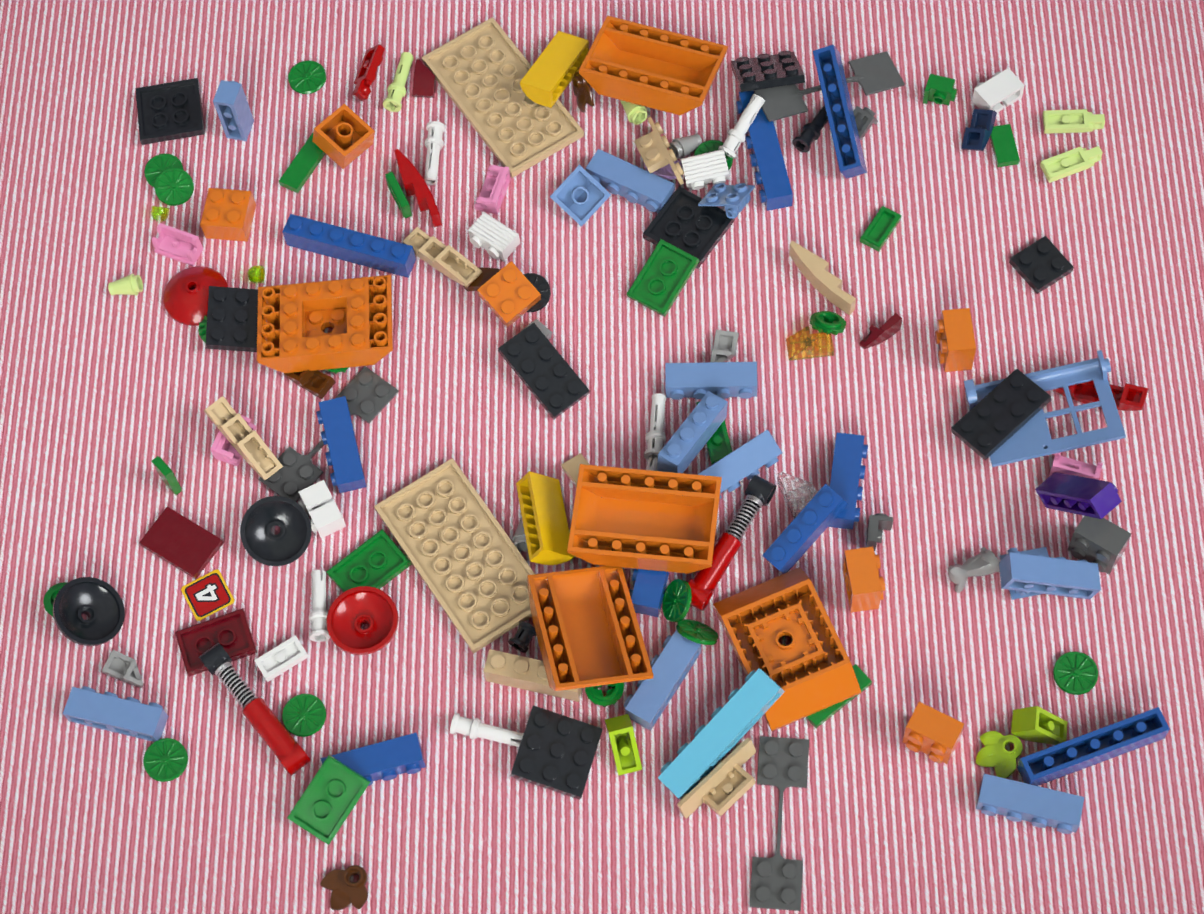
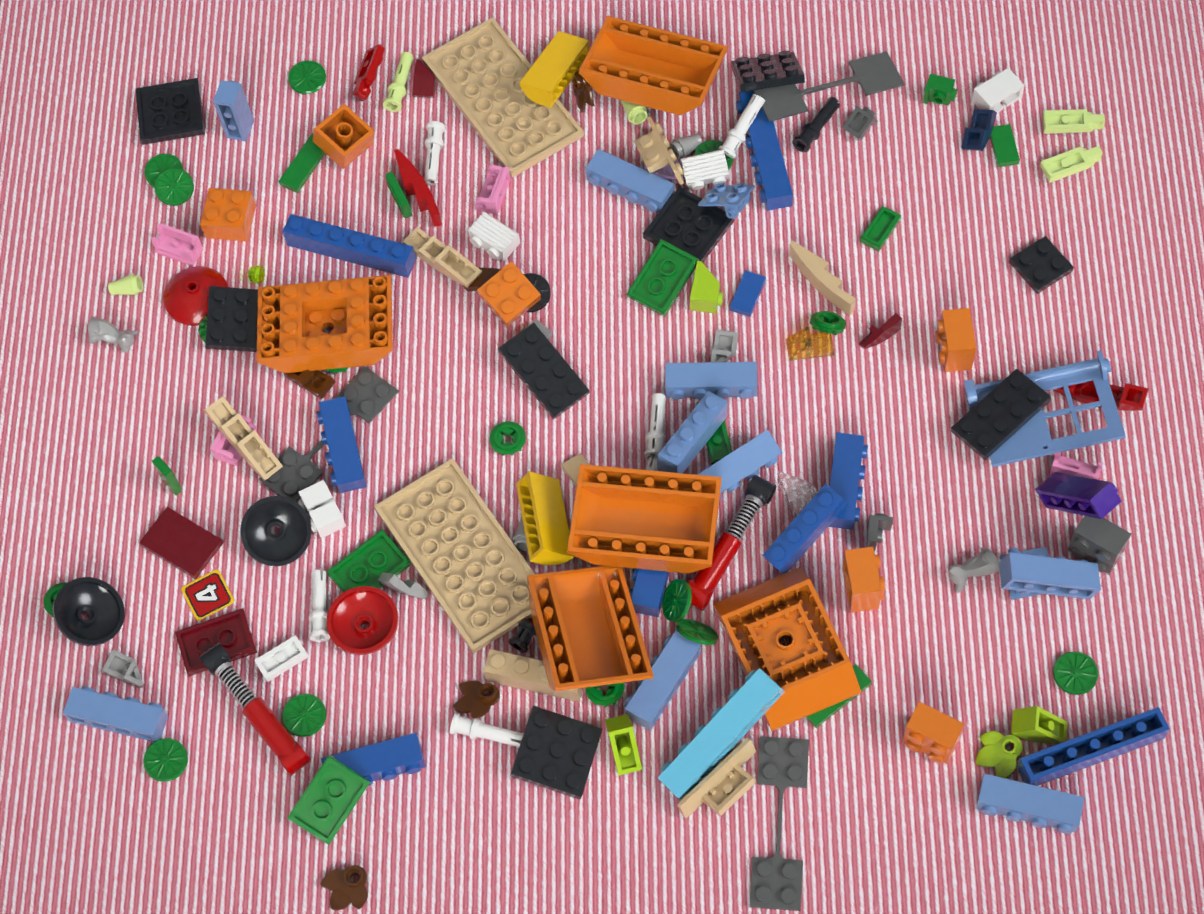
clear neon green hinge [151,206,169,222] -> none
medium blue slope [550,164,611,227] -> none
blue brick [813,45,867,179] -> none
none -> light grey animal [88,317,138,352]
none -> light grey slope [378,572,429,599]
none -> reddish brown plate [453,681,500,719]
none -> green gear [489,421,526,456]
none -> lime slope [690,261,724,314]
none -> blue tile [730,270,766,317]

